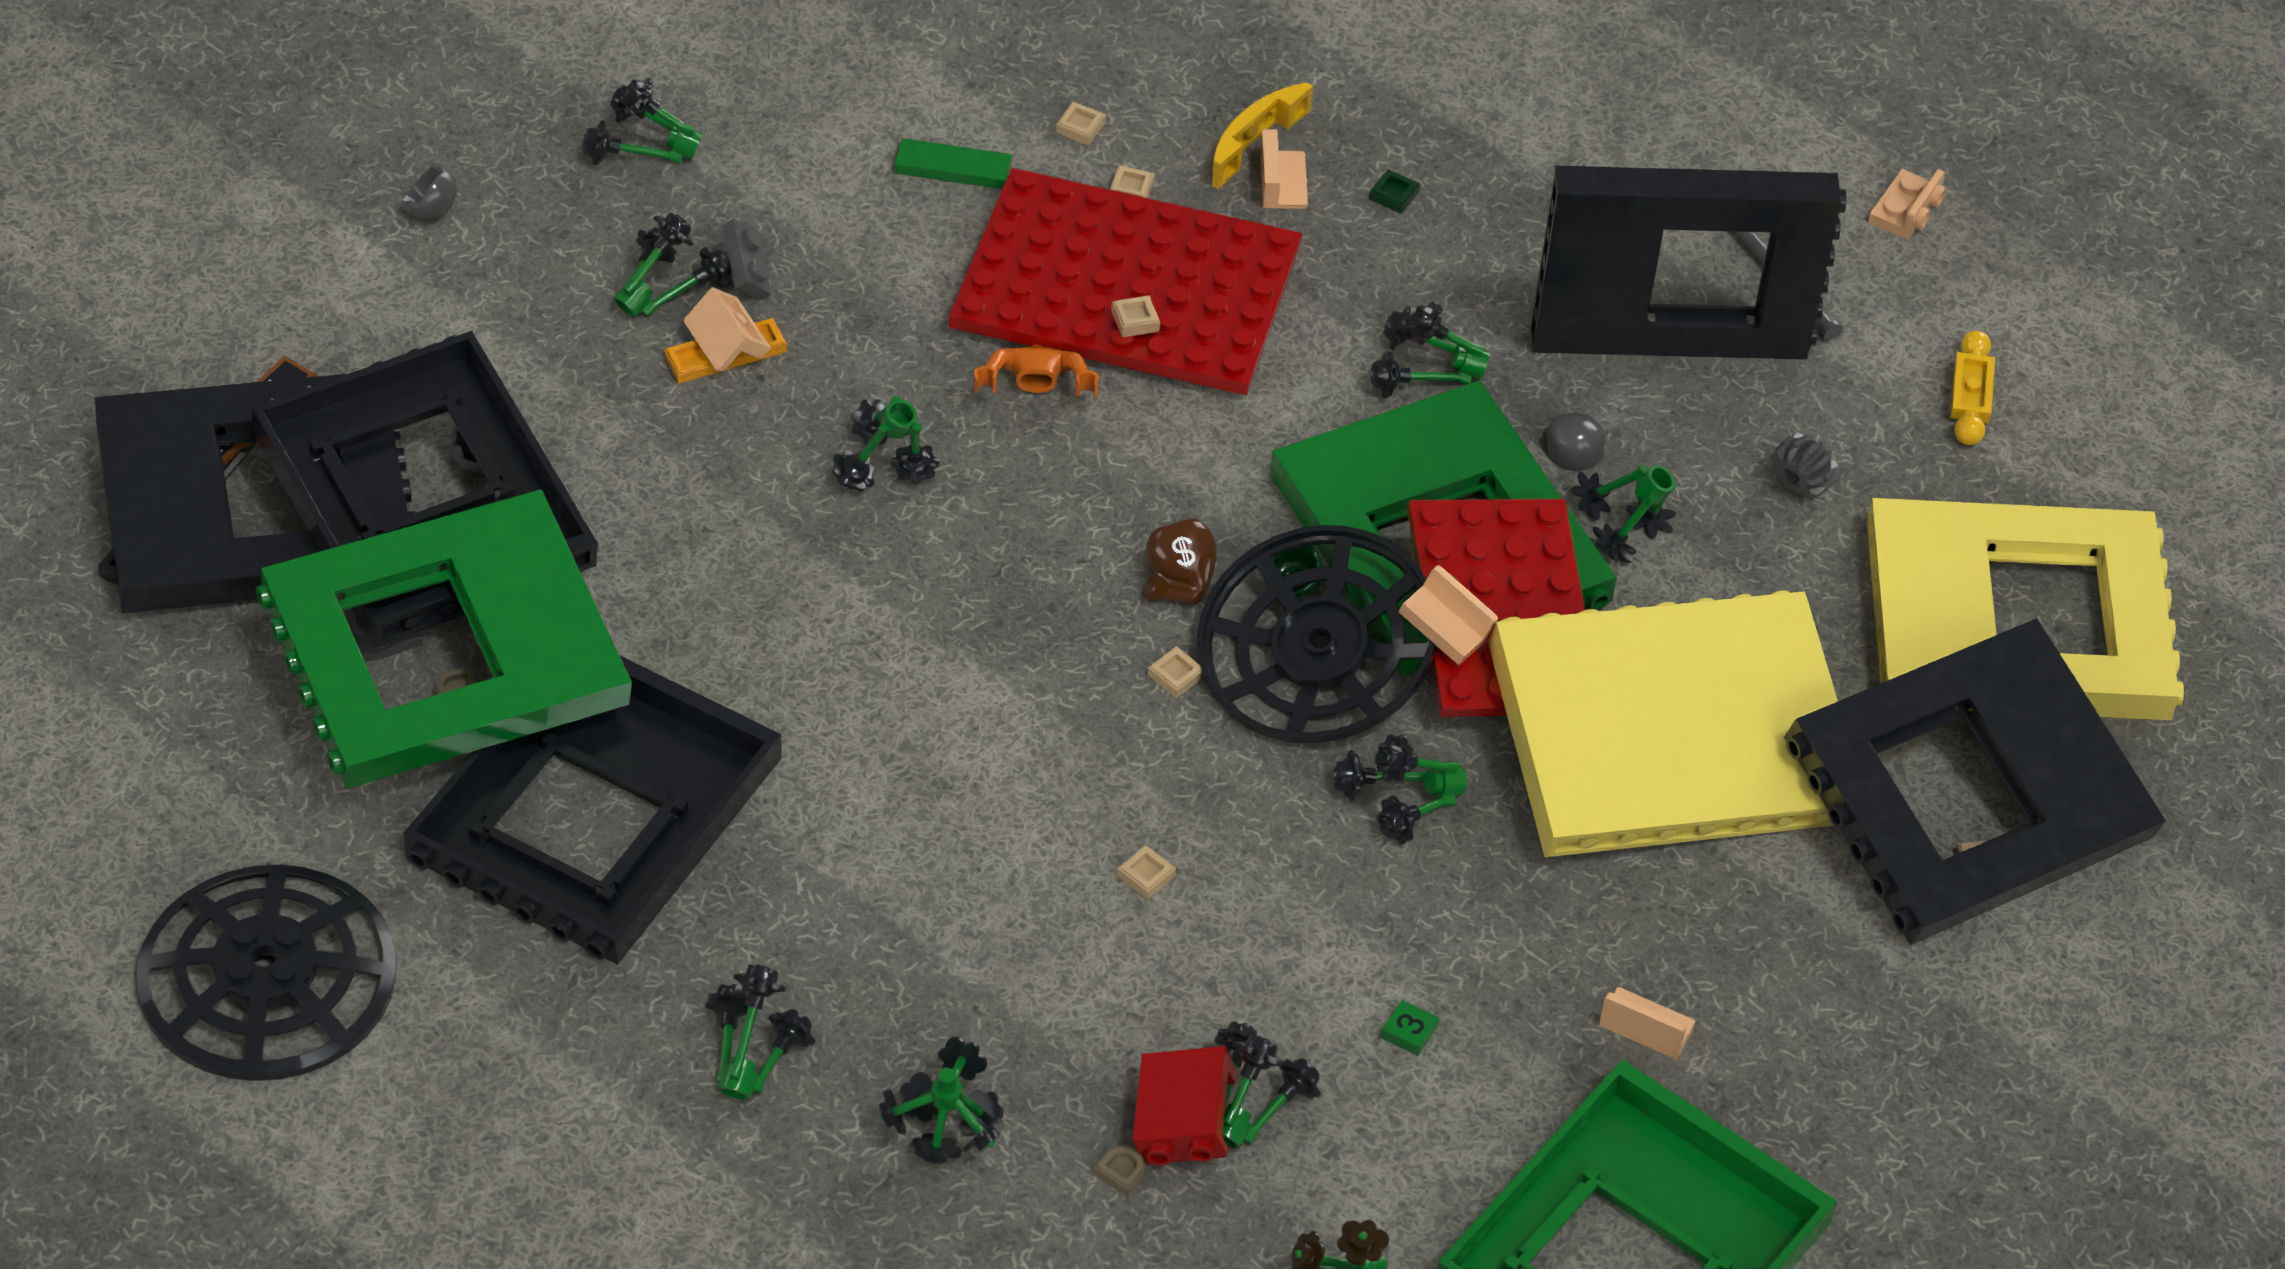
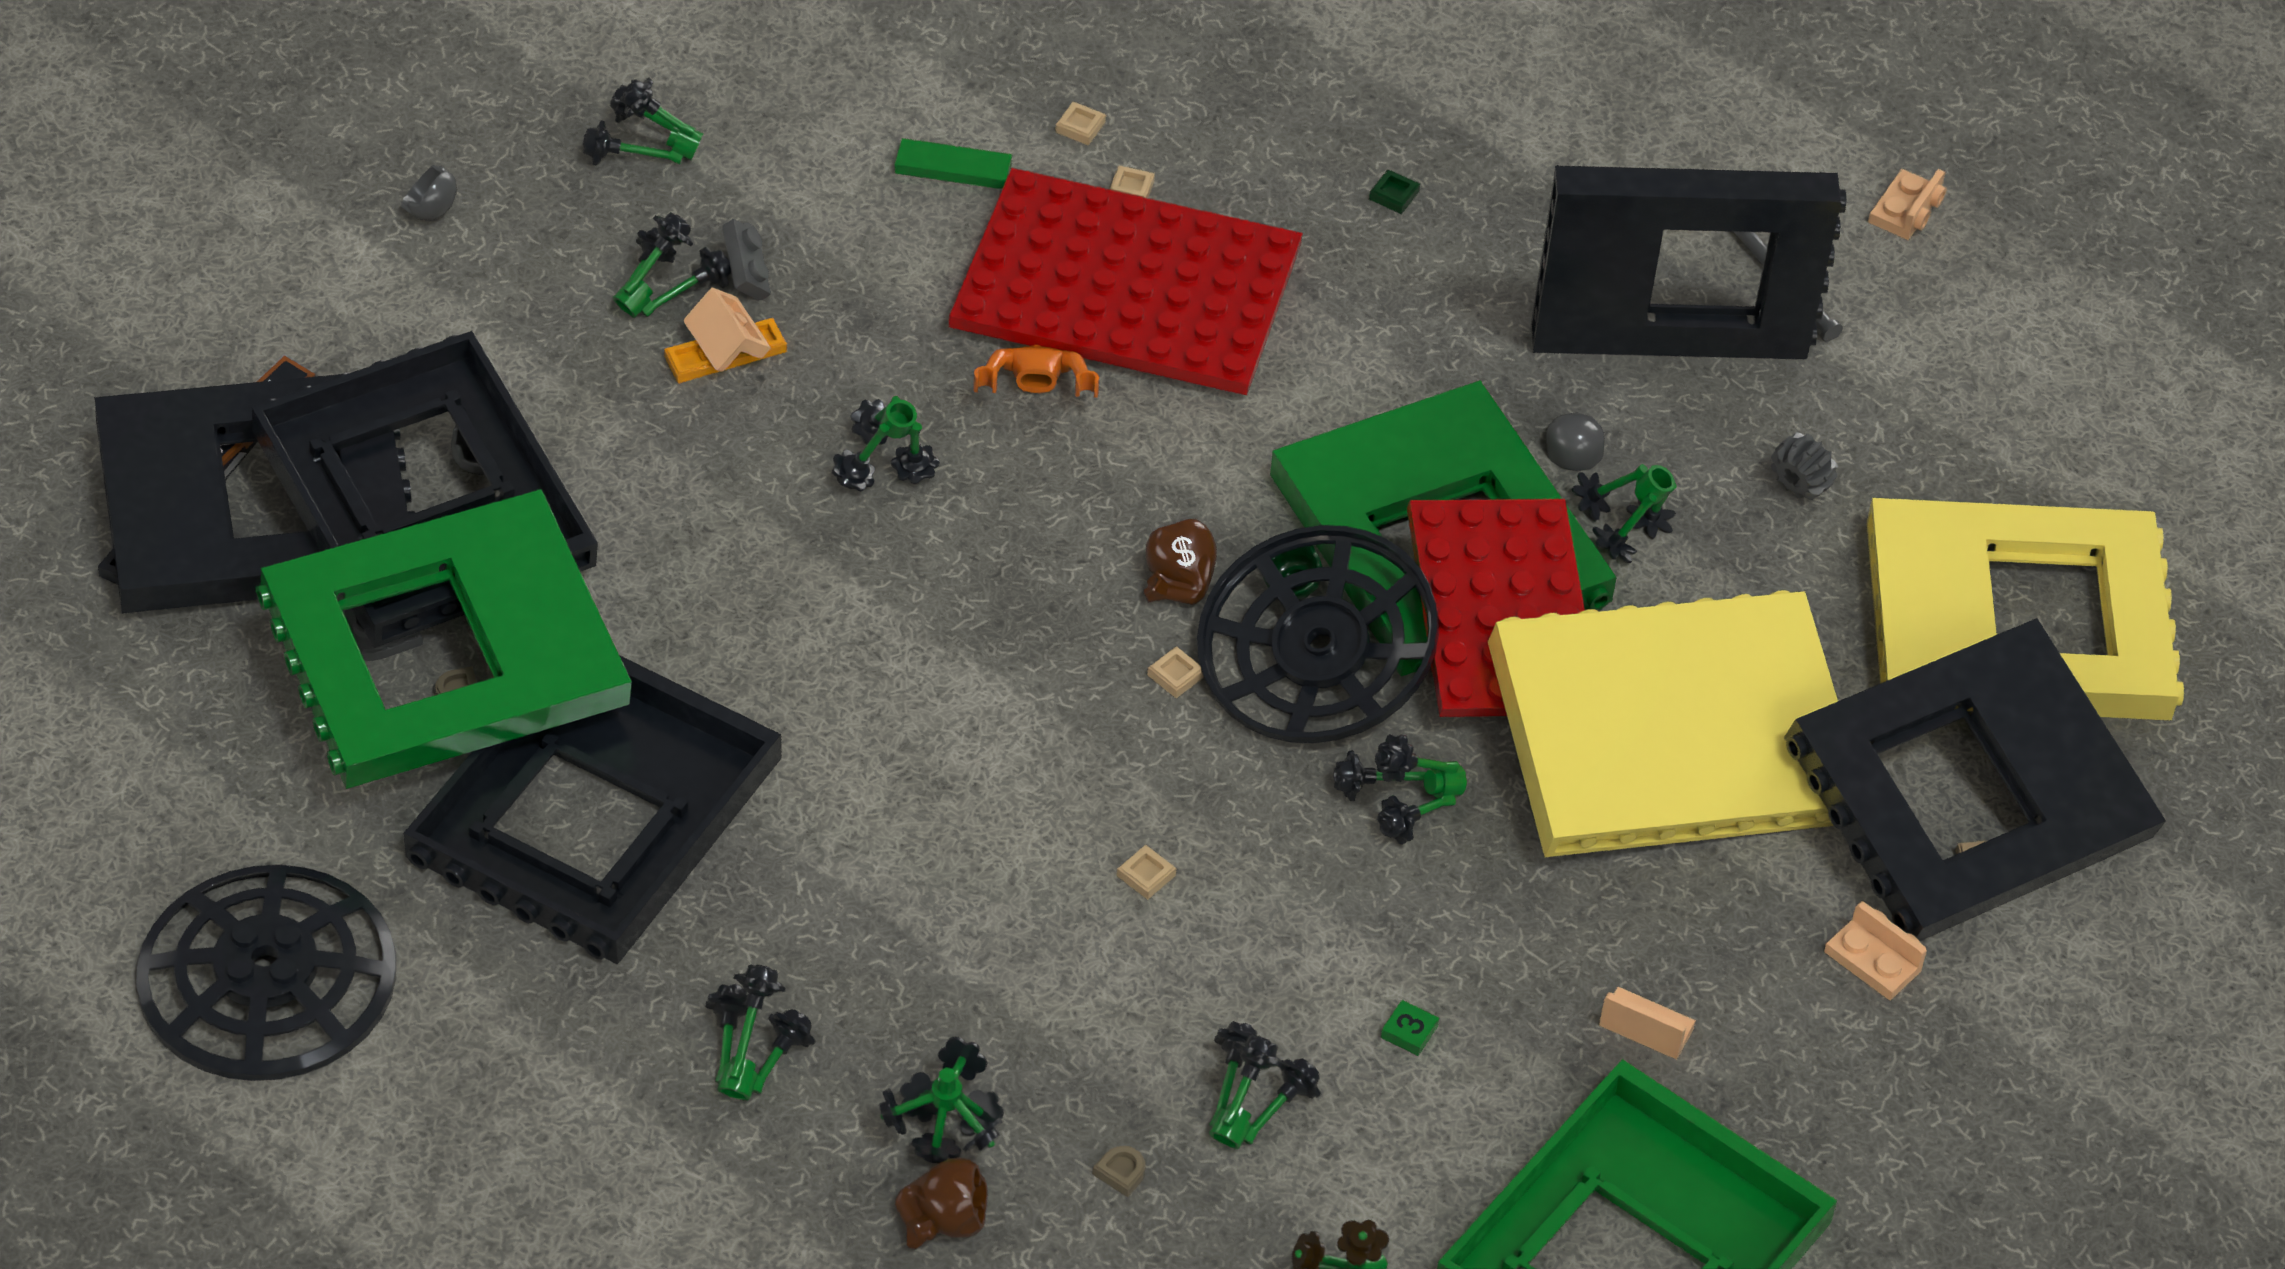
tan tile [1111,296,1160,337] -> none
red panel [1132,1046,1237,1166] -> none
yellow slope [1212,82,1313,189] -> none
light nougat panel [1260,129,1308,209] -> none
black plant [1370,302,1489,398] -> none
light nougat panel [1399,565,1498,665] -> none
yellow plate [1950,330,1995,445] -> none
none -> reddish brown piece [895,1158,988,1250]
none -> light nougat bracket [1824,901,1927,1001]

